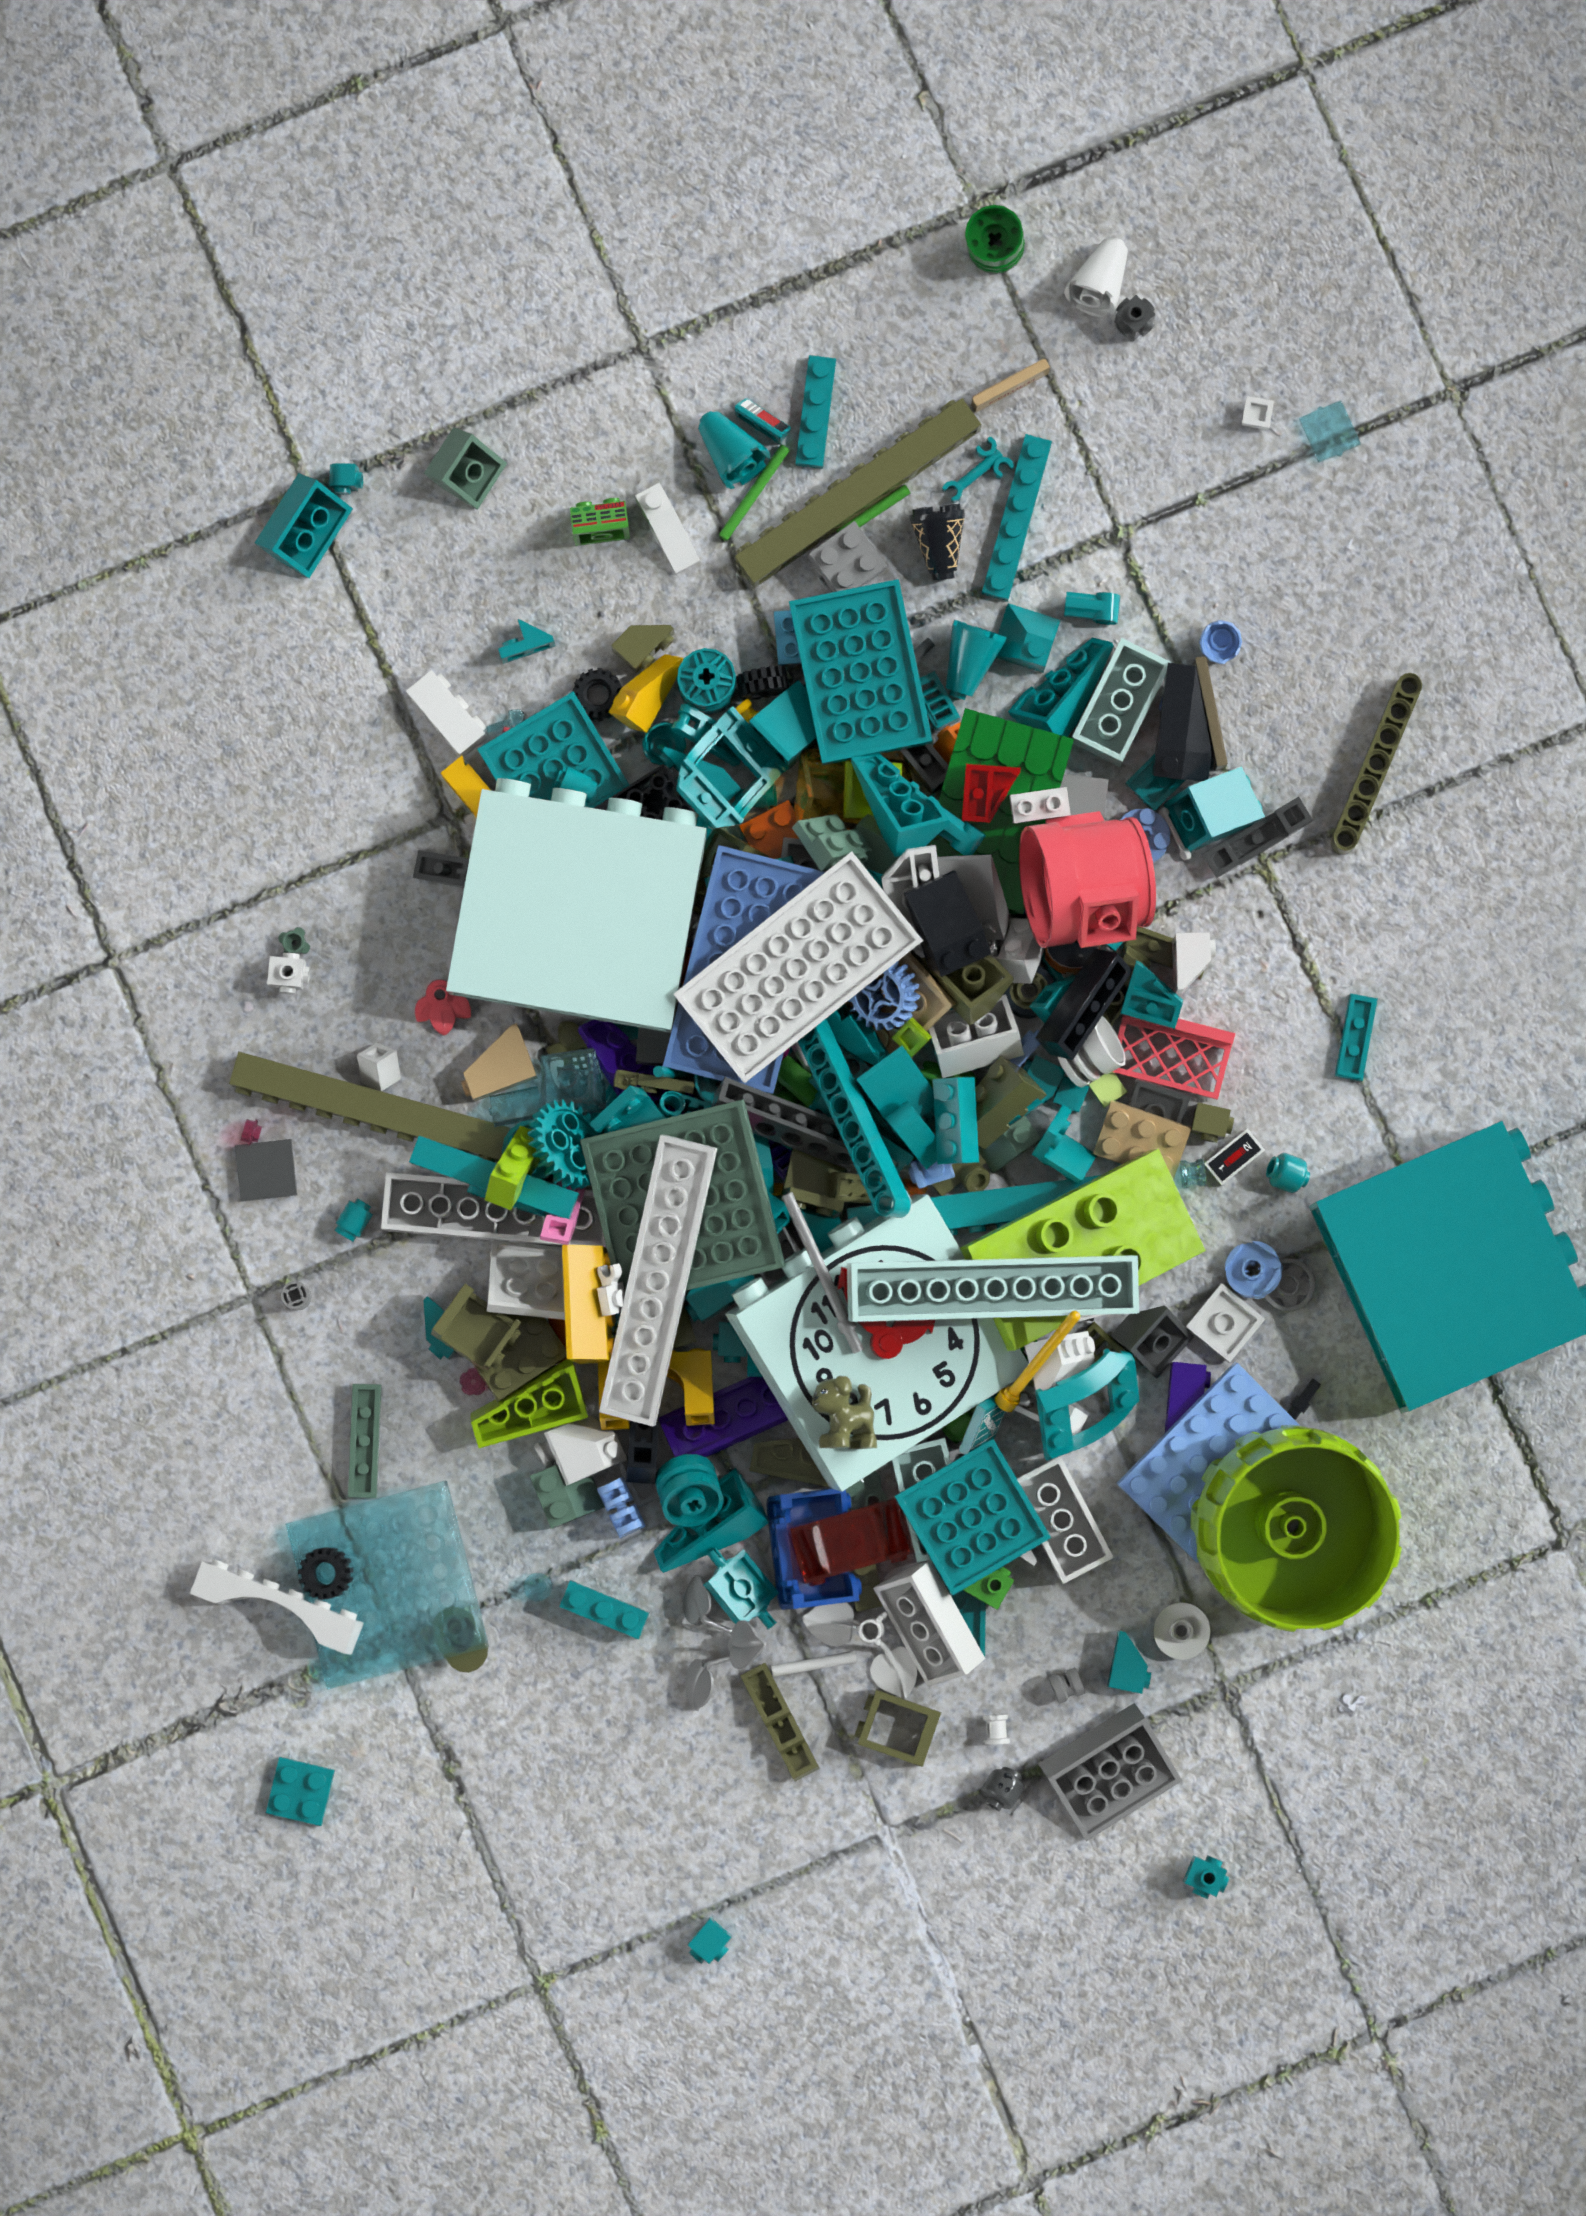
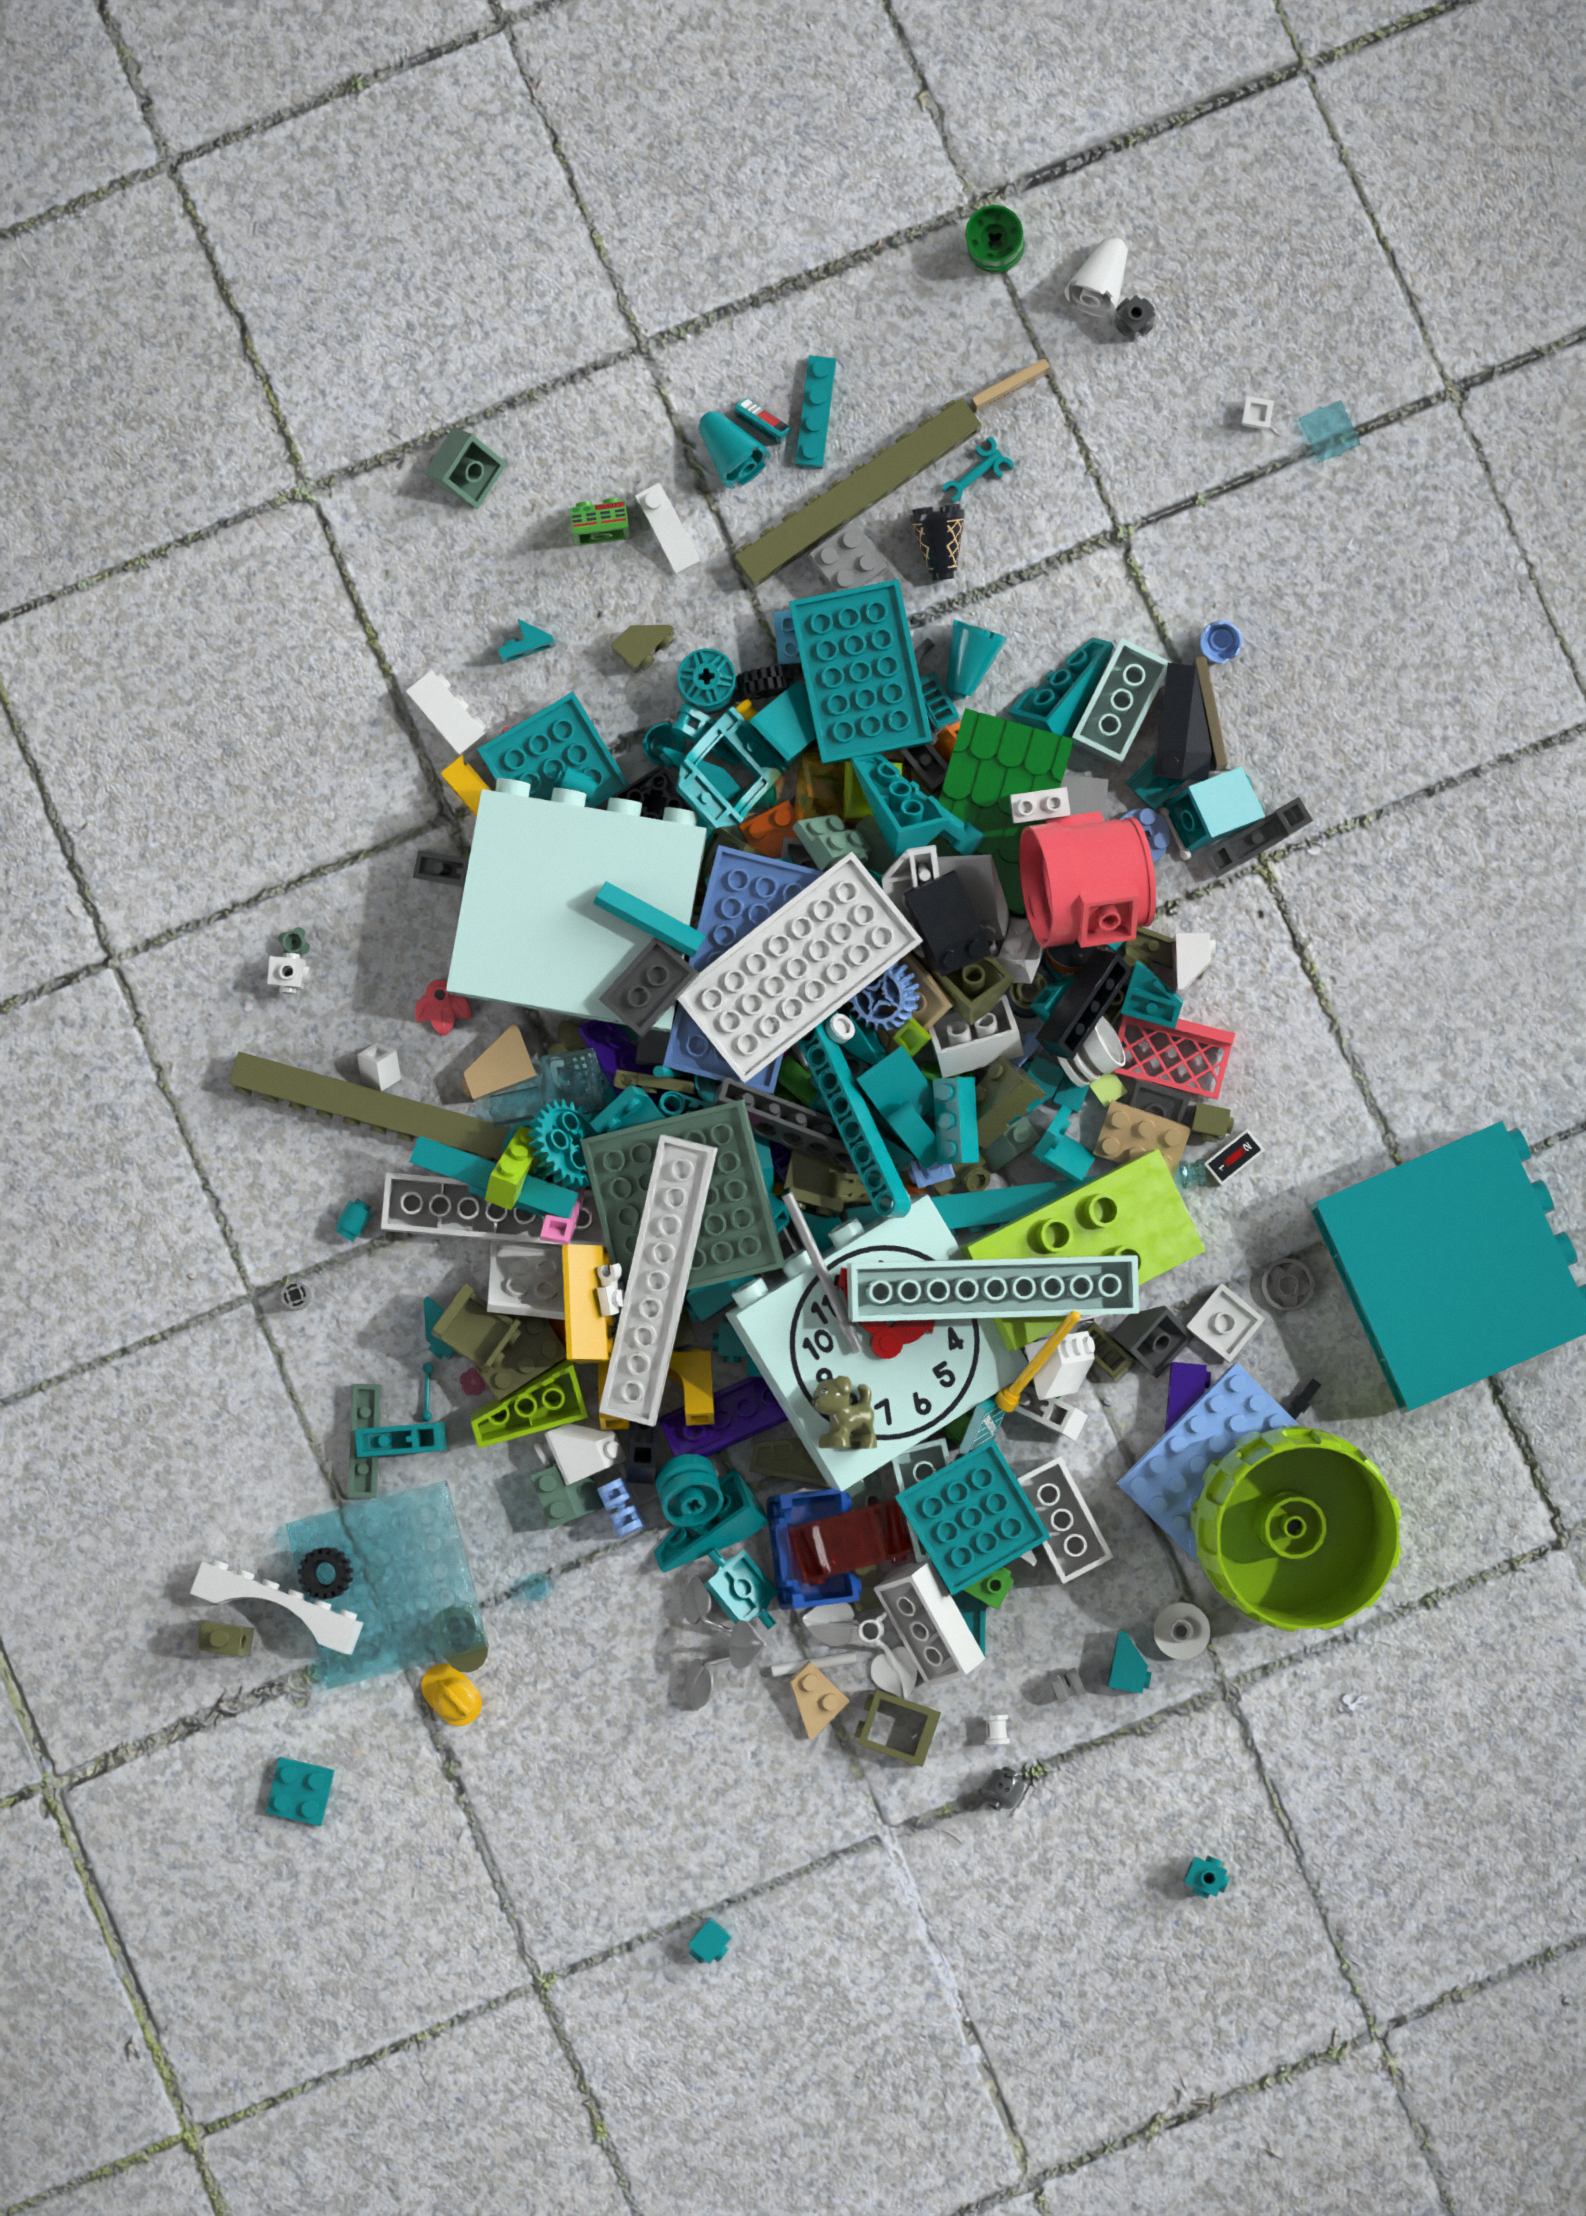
dark grey tile [235,1139,298,1202] -> none
clear pink plate [241,1119,262,1146] -> none
teal slope [254,473,353,578] -> none
teal plate [329,463,363,495] -> none
clear light blue hand [486,709,524,733] -> none
teal brick [559,1580,650,1639] -> none
black tyre [573,668,622,721] -> none
yellow slope [609,654,683,733] -> none
bright green bar [718,444,790,541] -> none
olive slope [740,1663,820,1782] -> none
bright green bar [836,484,911,533] -> none
red wing [962,763,1021,823] -> none
teal plate [982,434,1052,601] -> none
teal slope [996,603,1061,673] -> none
teal wedge [1035,1349,1140,1461] -> none
light grey slope [1038,1703,1182,1841] -> none
teal piece [1064,592,1121,625] -> none
light blue plate [1225,1241,1283,1299] -> none
teal head [1266,1152,1310,1193] -> none
olive beam [1330,673,1422,855] -> none
teal tile [1334,993,1378,1082] -> none
none -> olive torso [197,1620,255,1656]
none -> teal slope [355,1422,448,1458]
none -> teal hinge [421,1362,434,1422]
none -> yellow piece [421,1663,482,1726]
none -> teal tile [593,881,706,958]
none -> dark grey plate [599,937,699,1038]
none -> tan wing [789,1660,850,1740]
none -> white tile [825,1014,855,1044]

